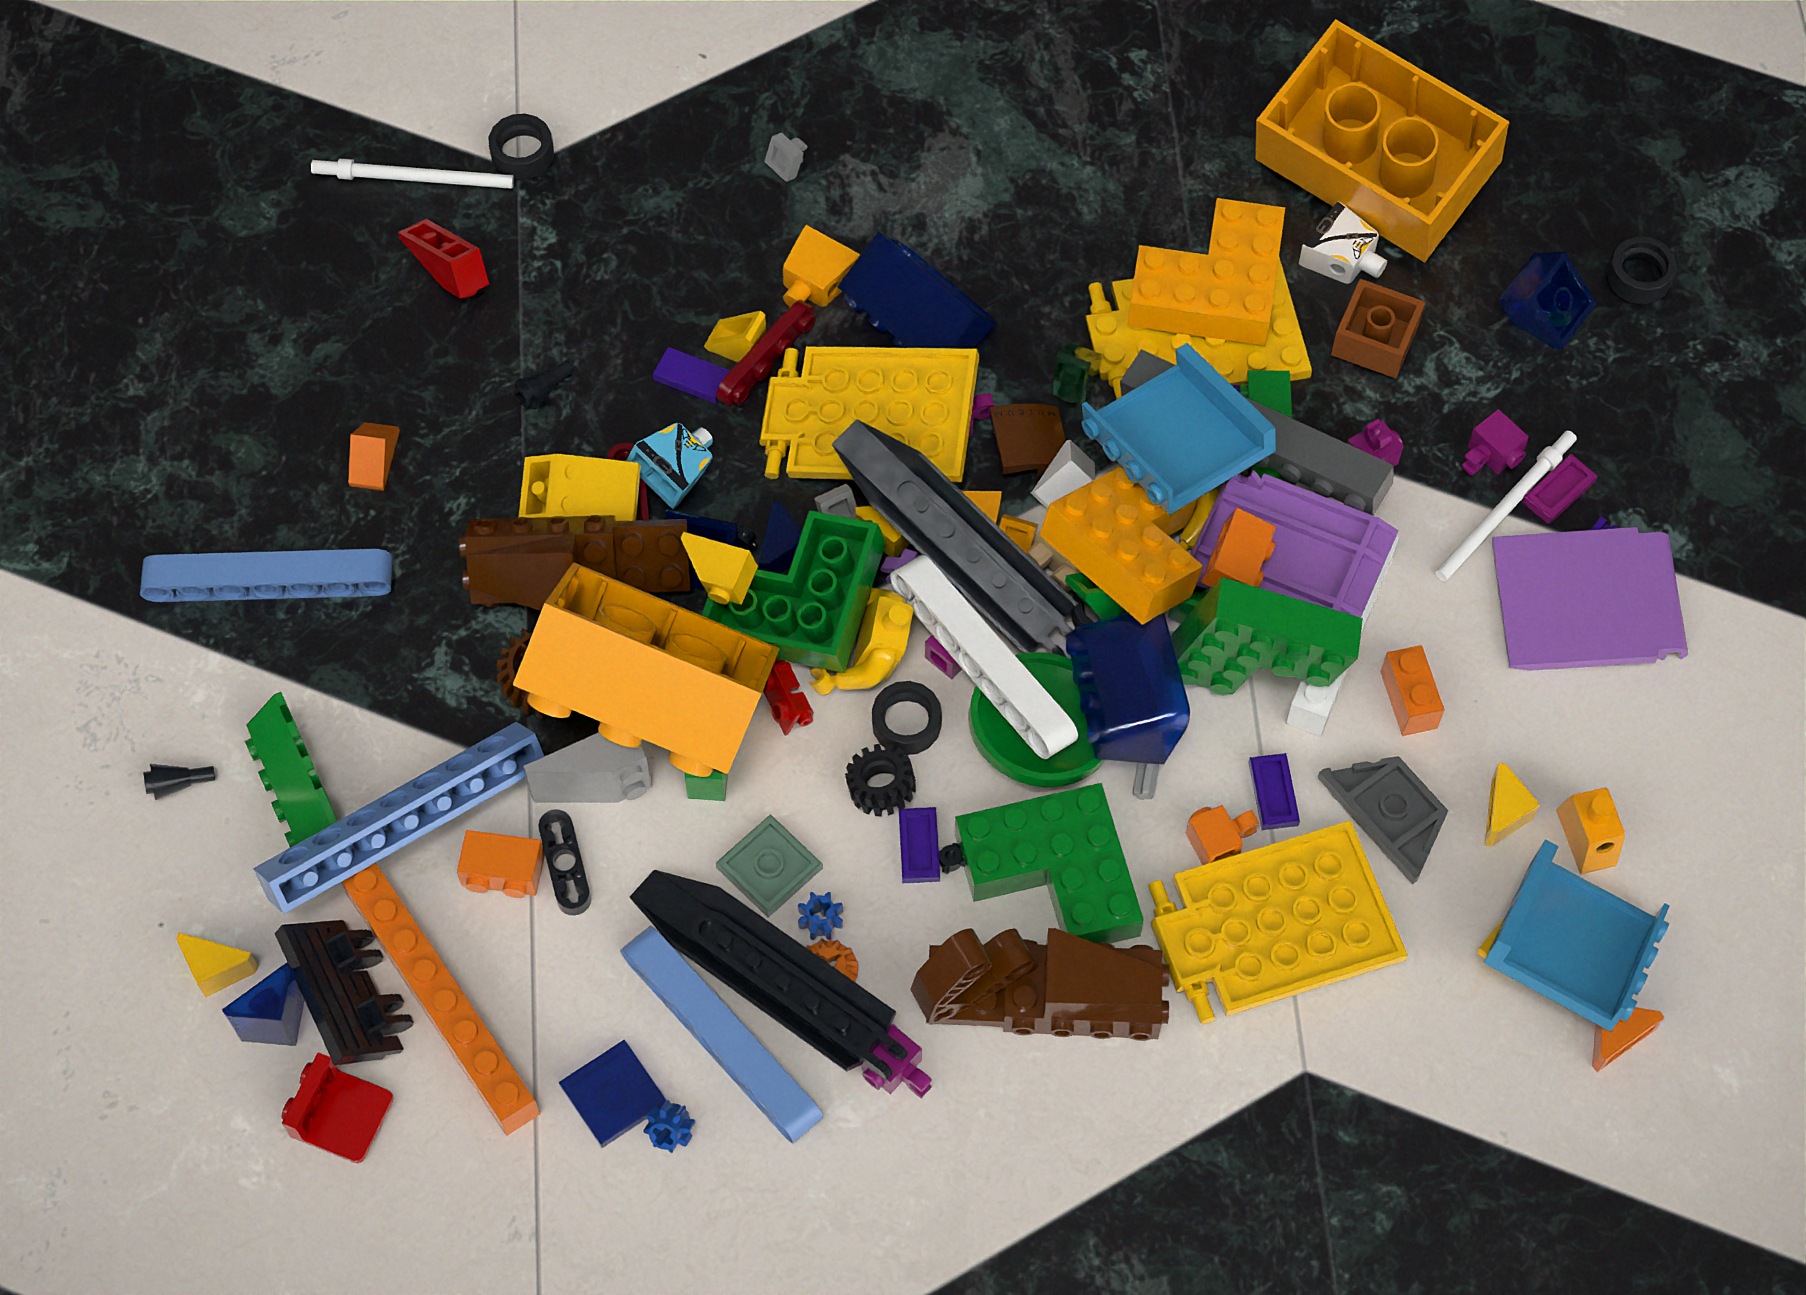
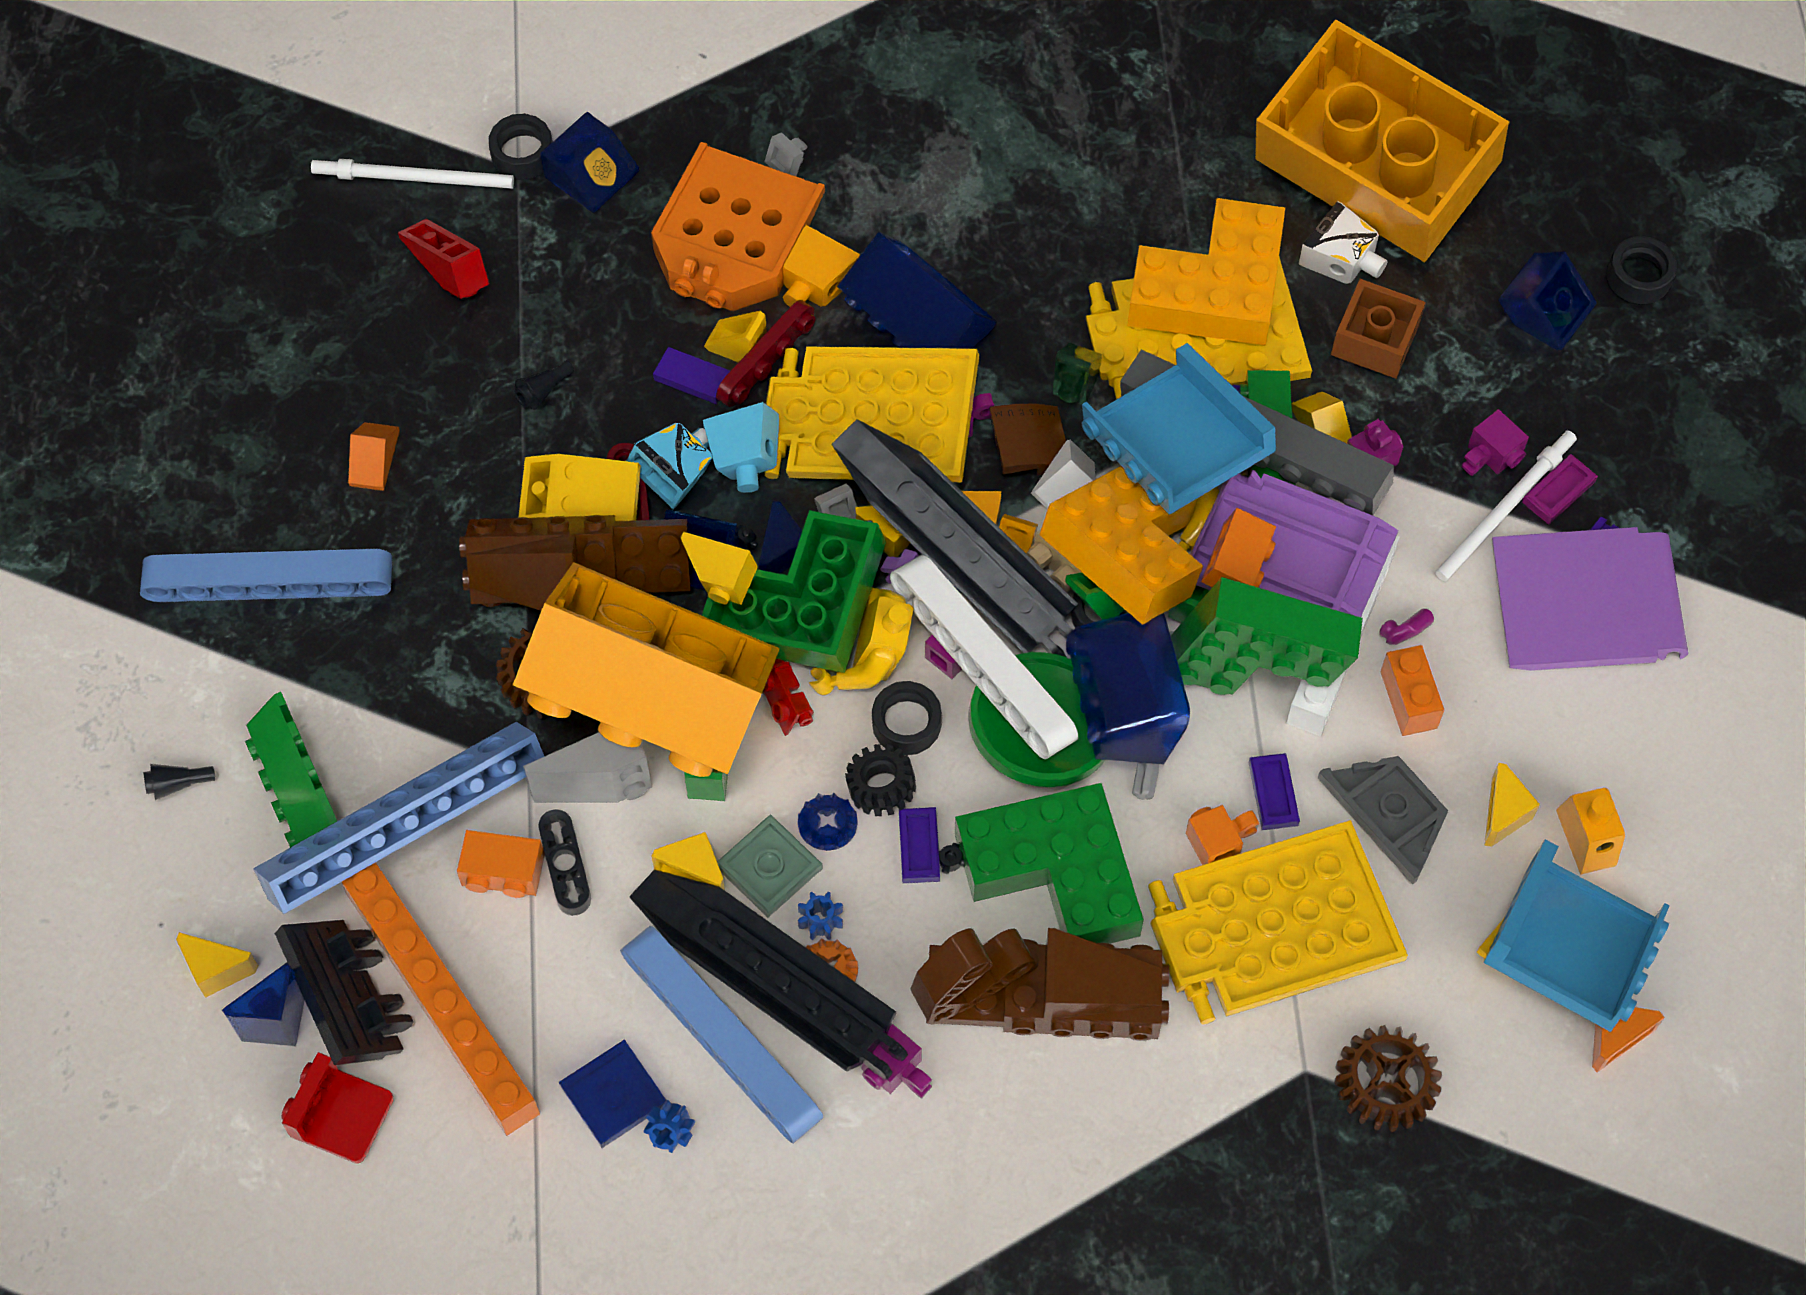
none -> clear blue slope [540,112,639,213]
none -> orange hinge [651,142,825,311]
none -> yellow slope [651,832,725,890]
none -> medium azure torso [703,402,779,493]
none -> clear blue gear [798,793,858,851]
none -> yellow slope [1291,392,1352,443]
none -> reddish brown gear [1334,1025,1442,1132]
none -> magenta arm [1380,608,1434,645]

